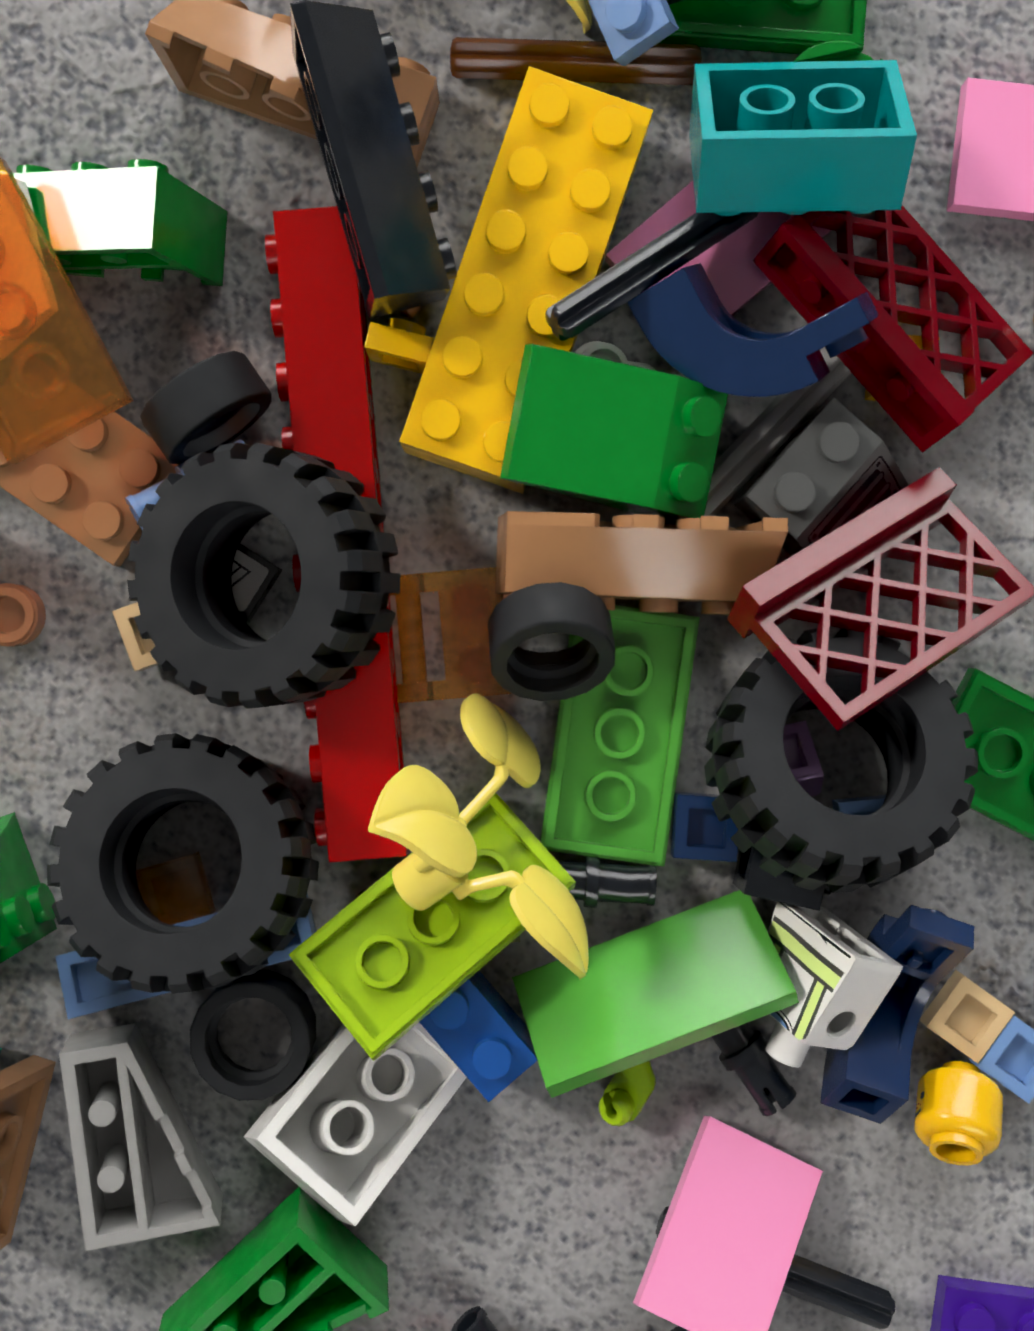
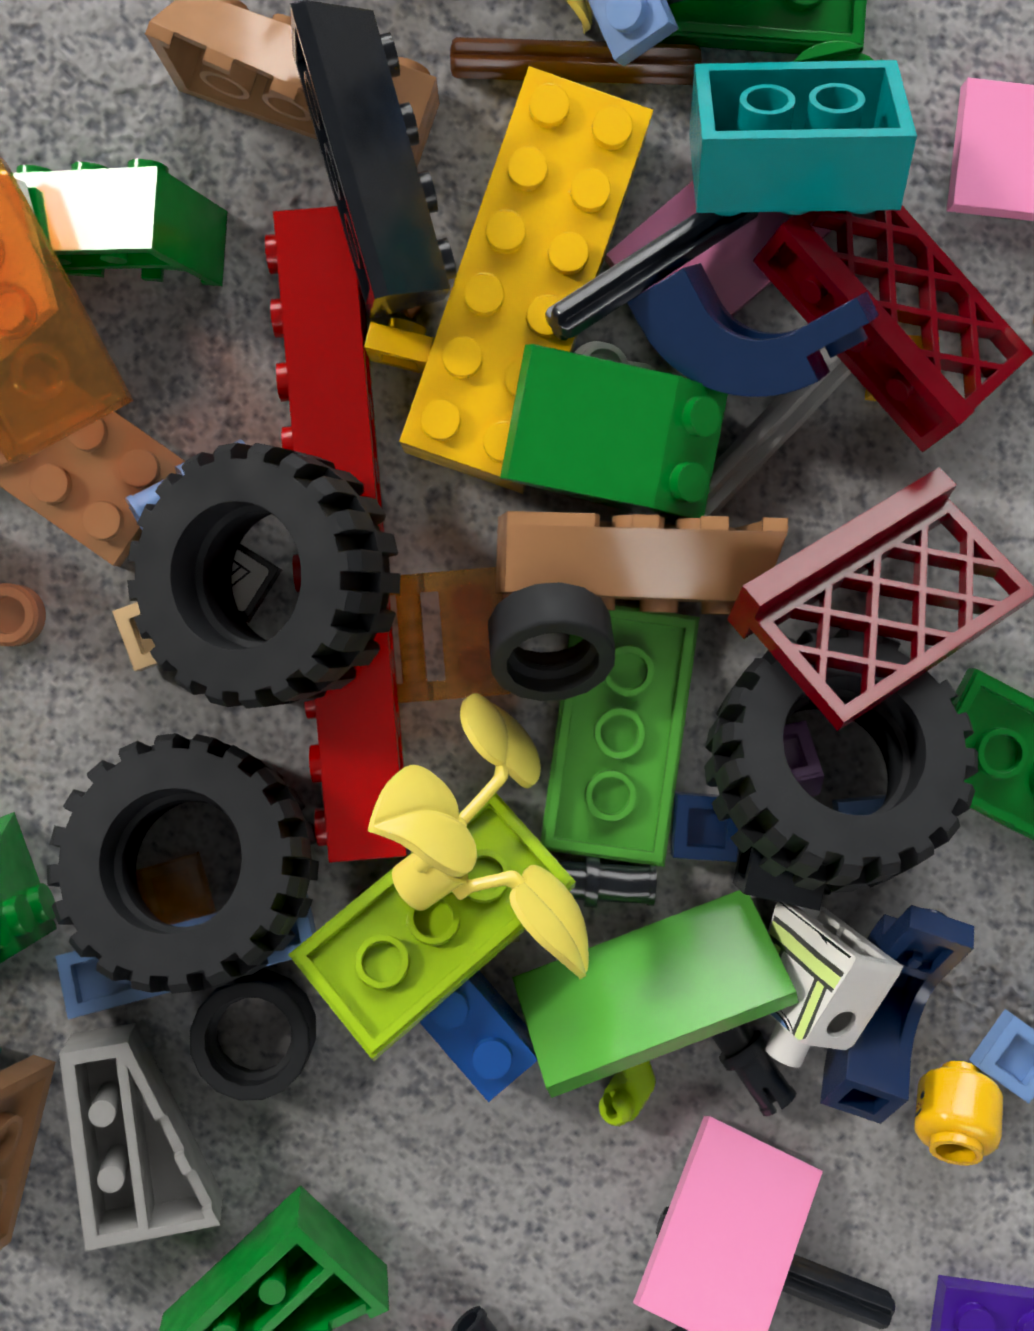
black tyre [140,351,272,464] -> none
white slope [243,1022,467,1226] -> none
dark grey slope [734,397,909,556] -> none
tan plate [920,970,1015,1064] -> none

